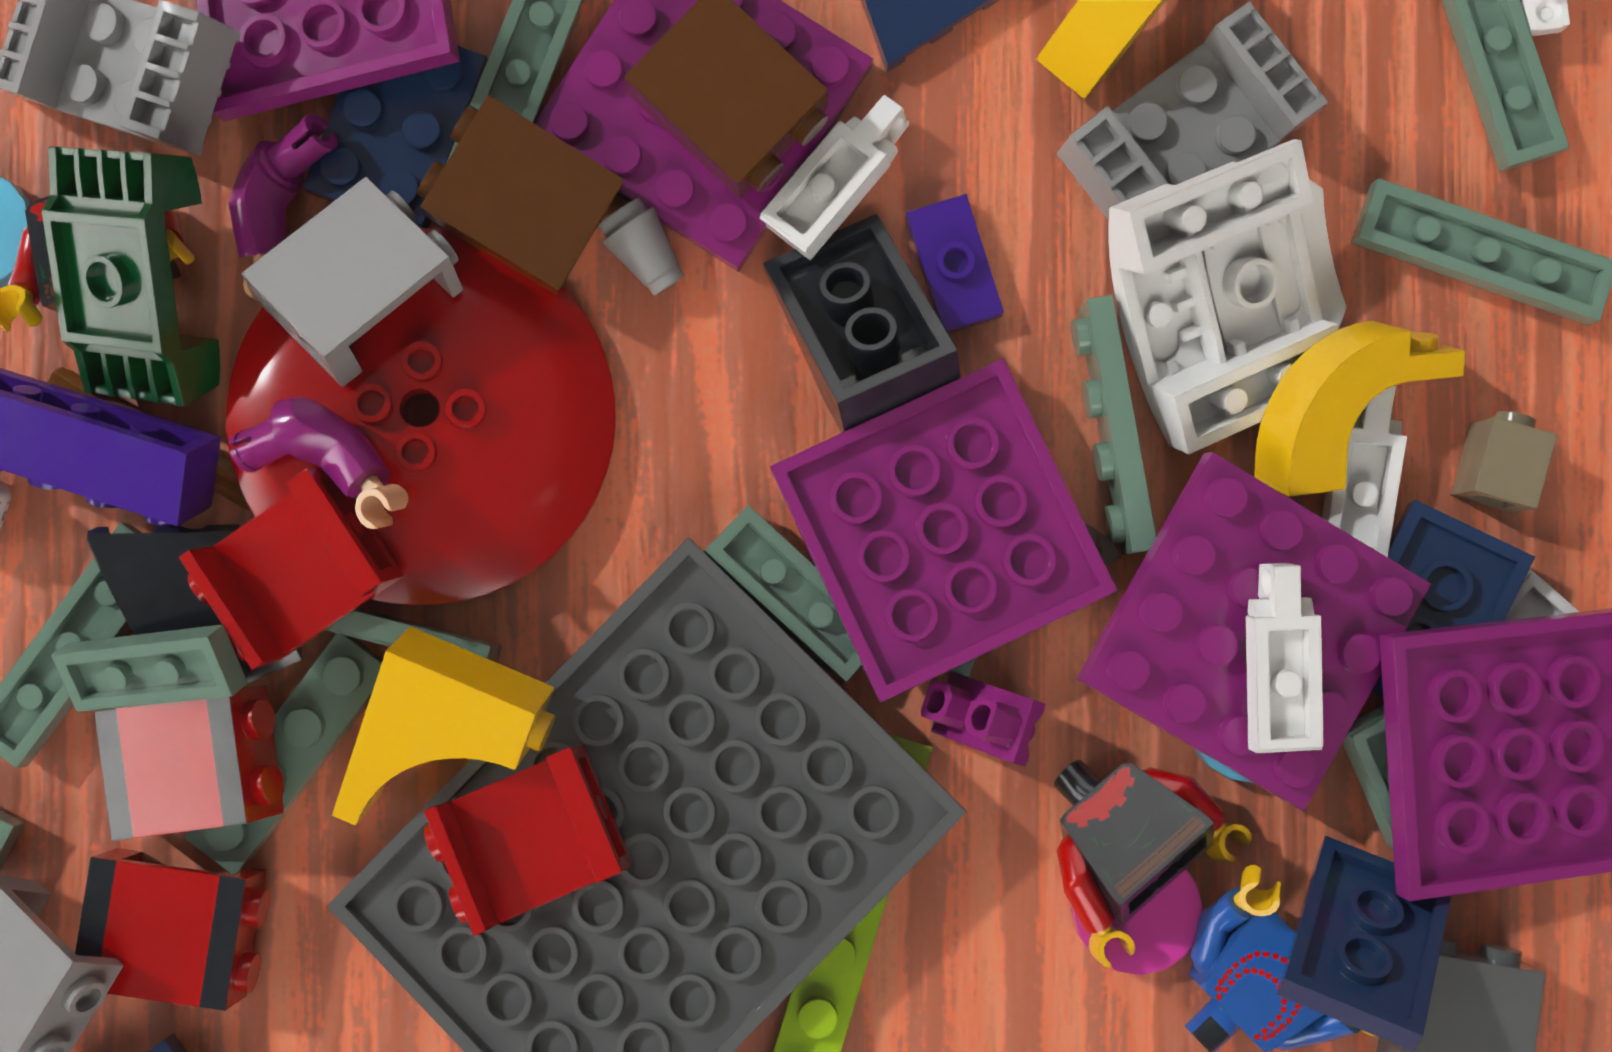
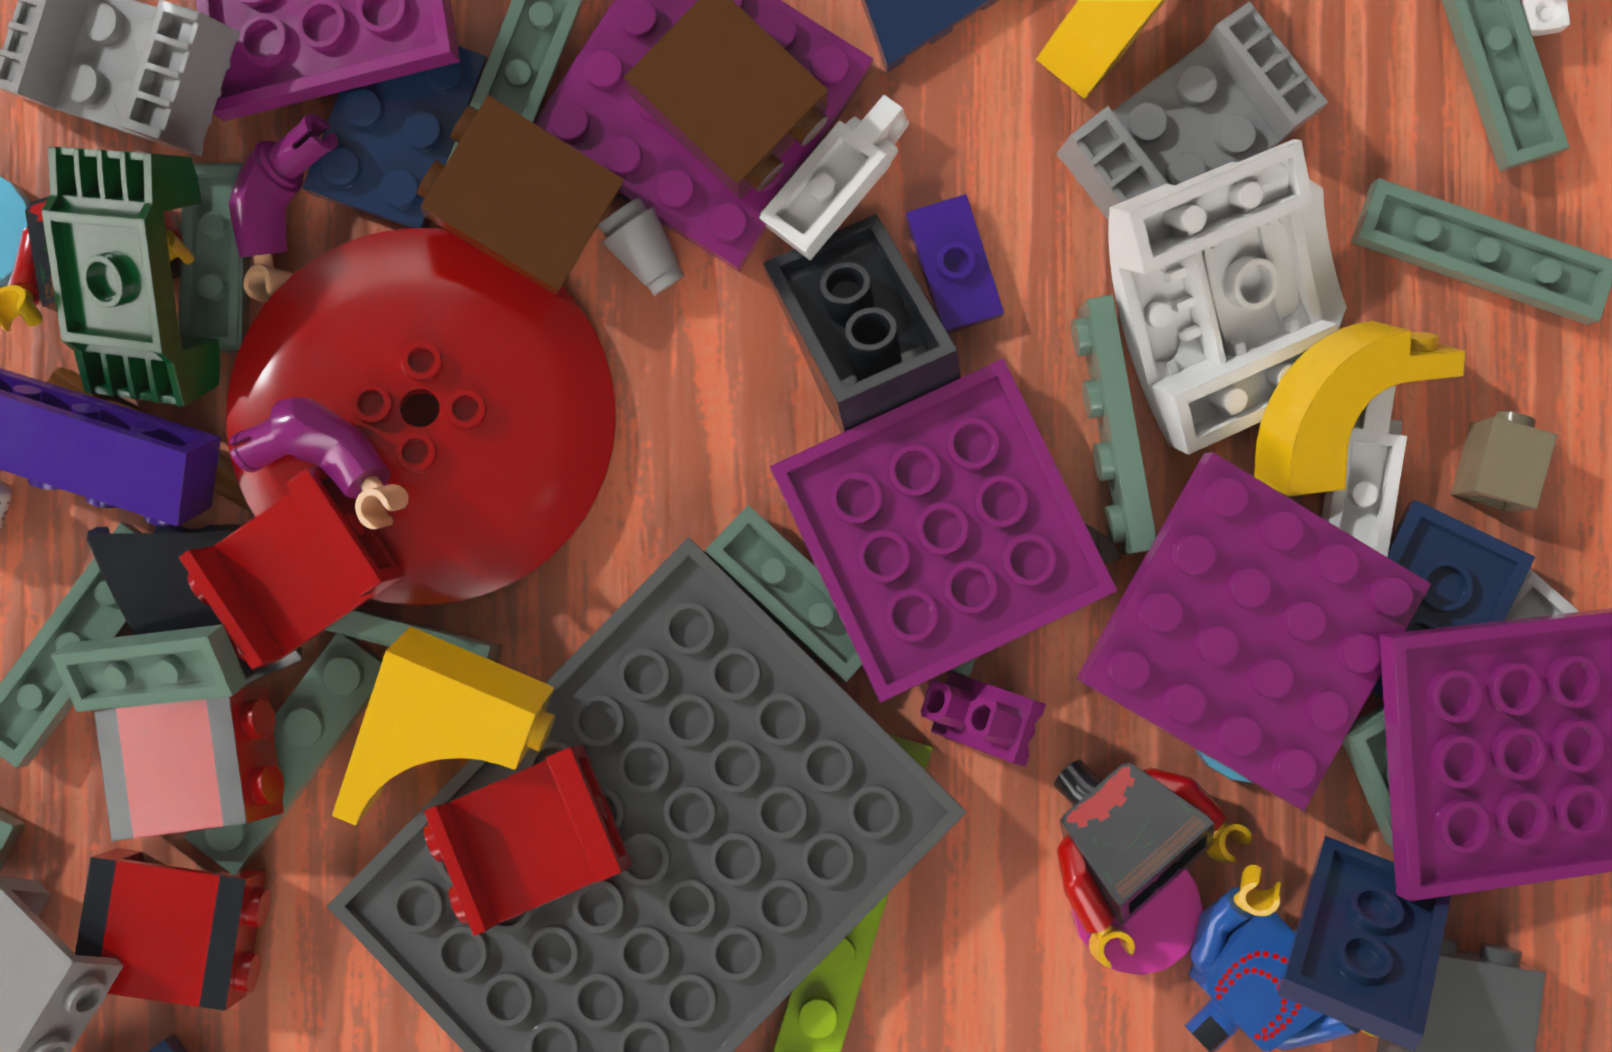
light grey panel [241,177,463,388] -> none
white hinge [1246,563,1323,753] -> none
none -> sand green tile [179,163,250,353]

